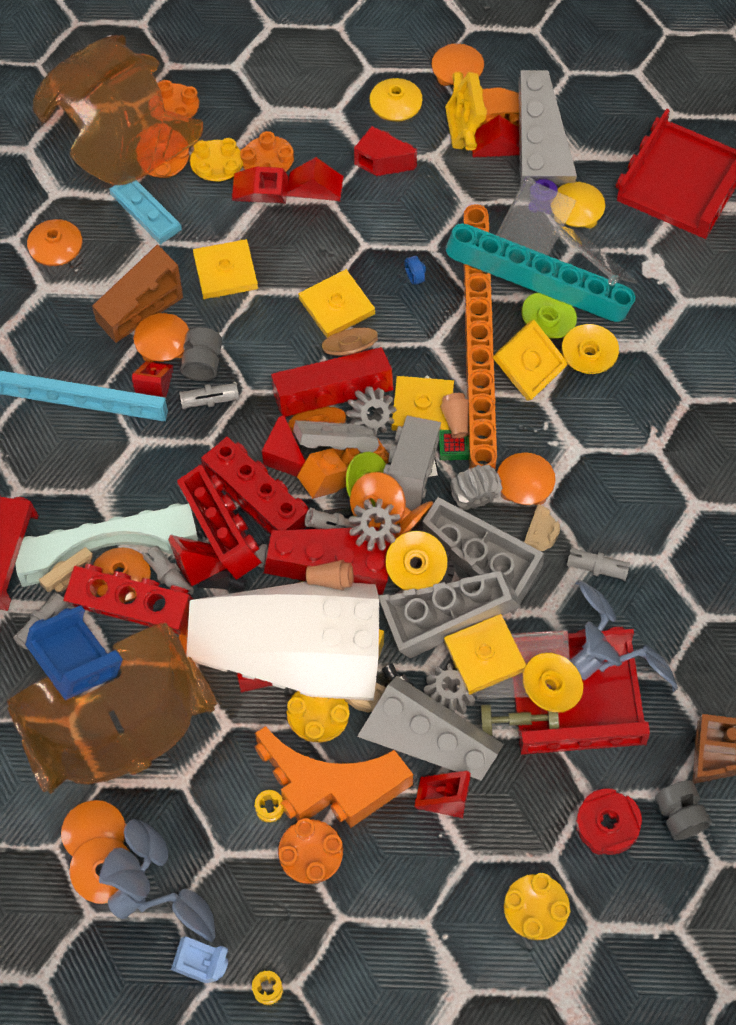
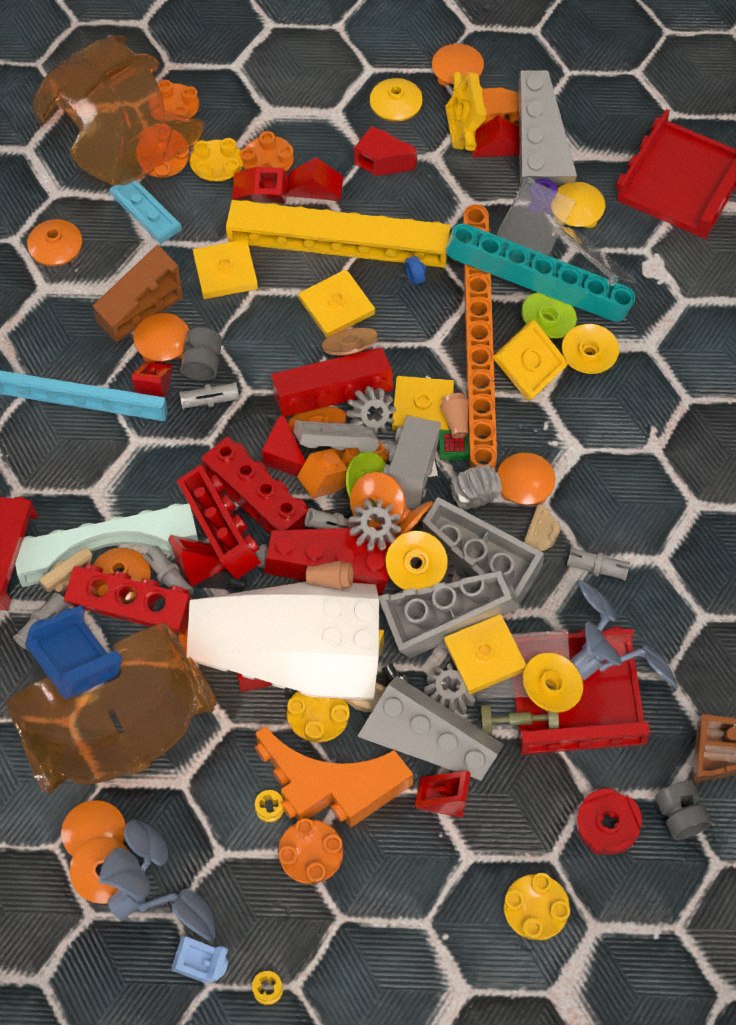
none -> yellow brick [226,200,450,268]

